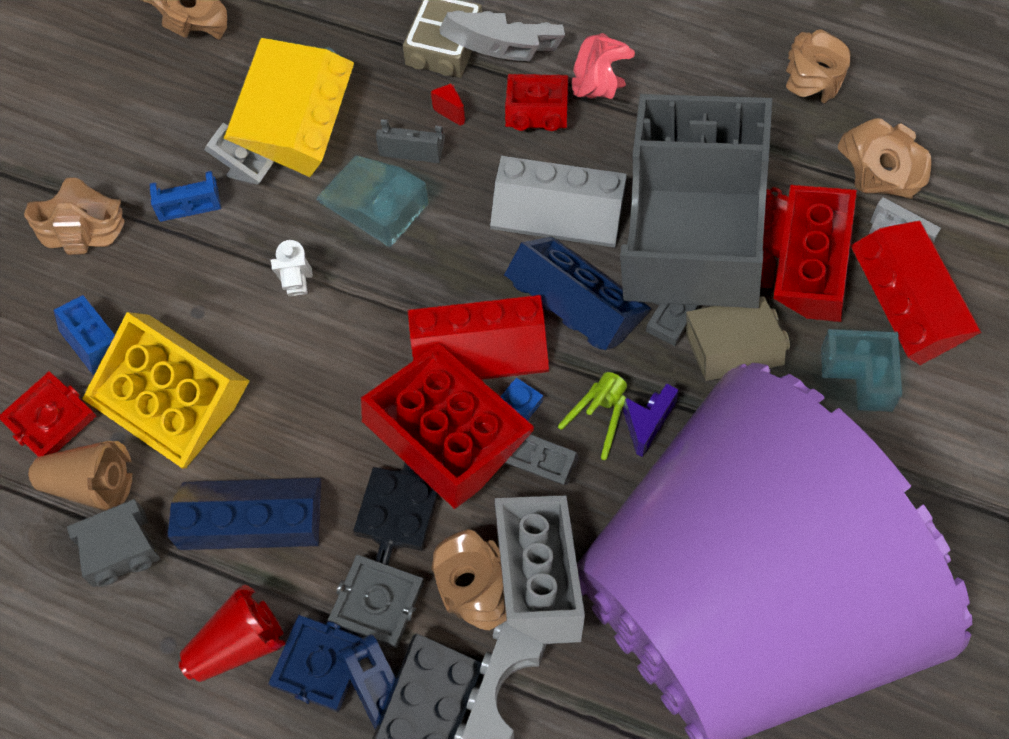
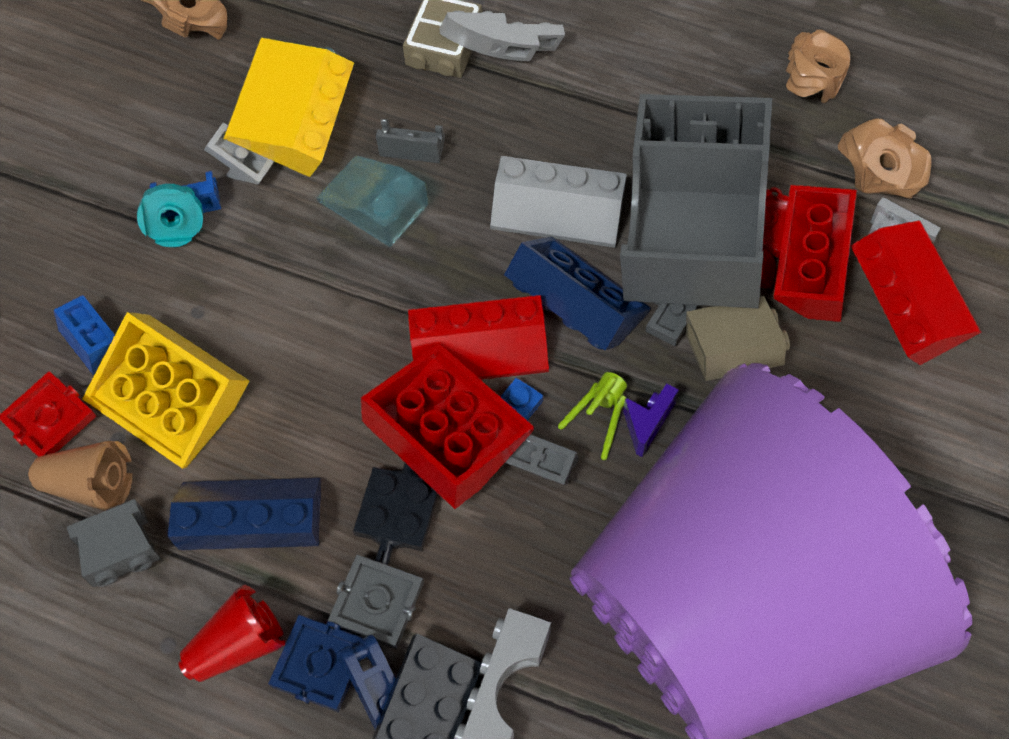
medium nougat piece [24,178,125,255] -> none
white hips [271,240,313,296] -> none
red slope [431,83,465,126] -> none
medium nougat piece [432,529,506,630] -> none
light grey slope [494,496,585,644] -> none
red plate [505,74,568,131] -> none
coral piece [571,33,635,99] -> none
clear light blue brick [821,329,902,412] -> none
none -> teal plate [137,184,203,247]

